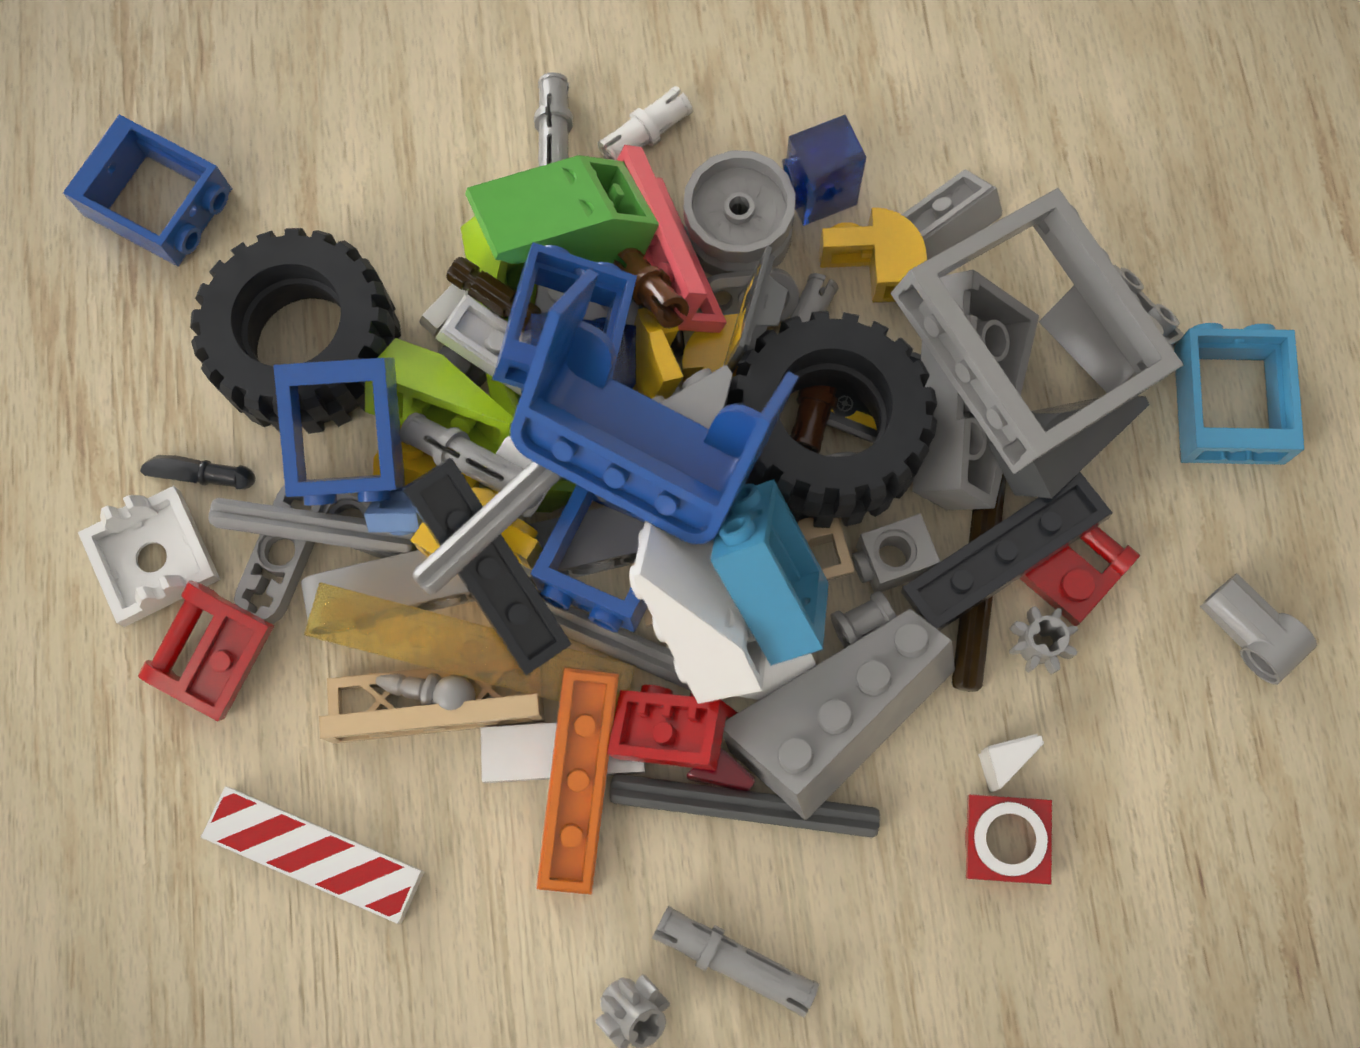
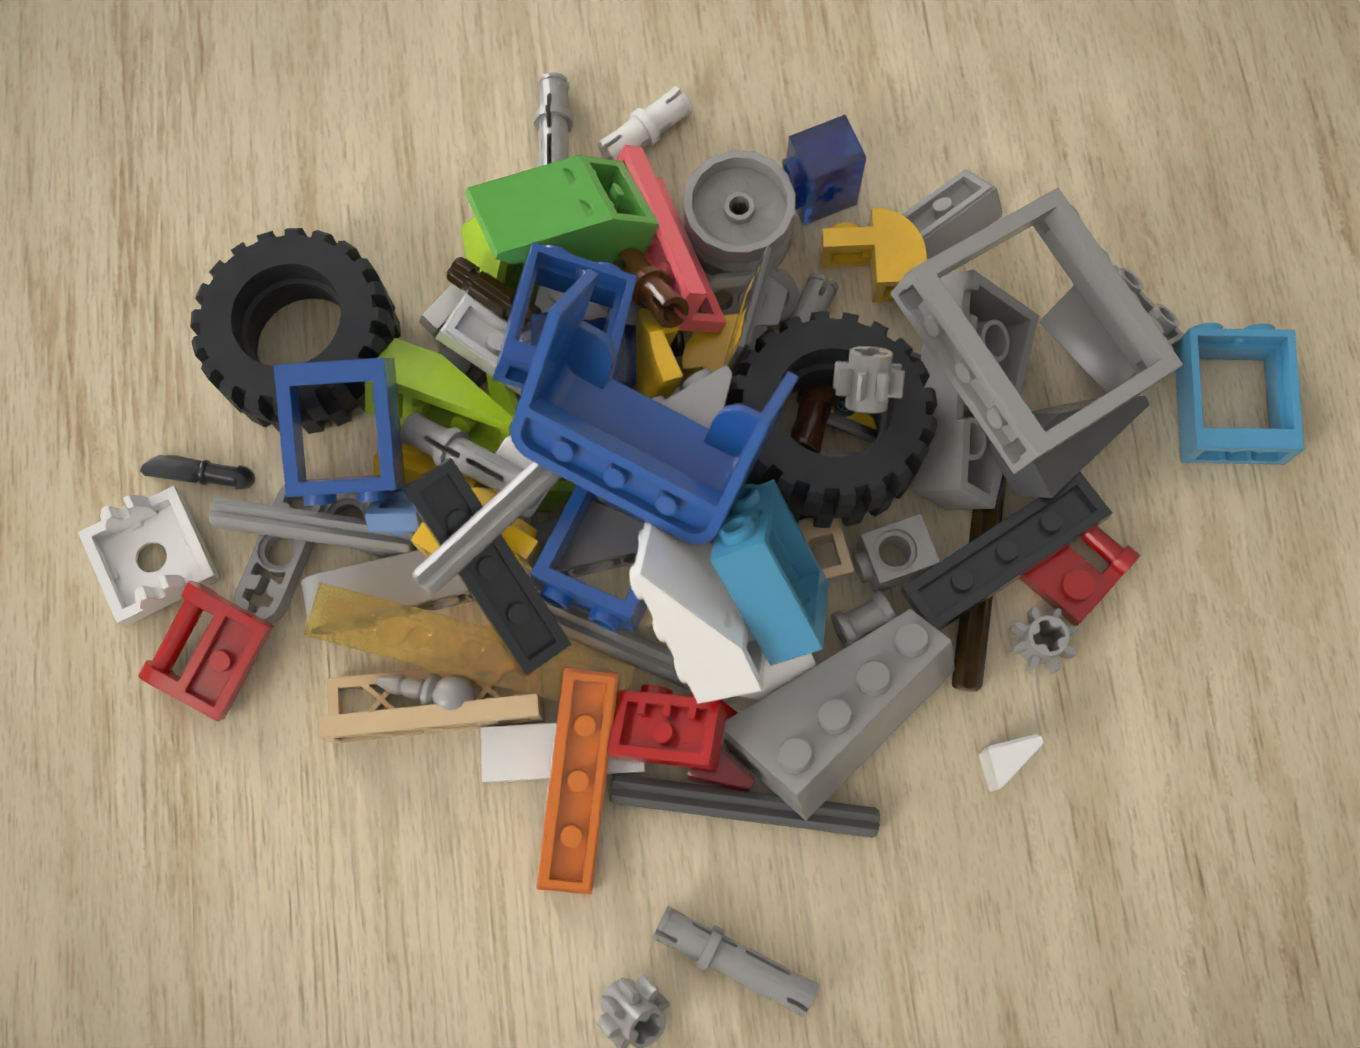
blue window [63,114,232,267] -> none
tile [201,786,425,924] -> none
piece [965,794,1052,885] -> none
light grey piece [1200,573,1317,685] -> none
none -> light grey gear [833,346,905,413]

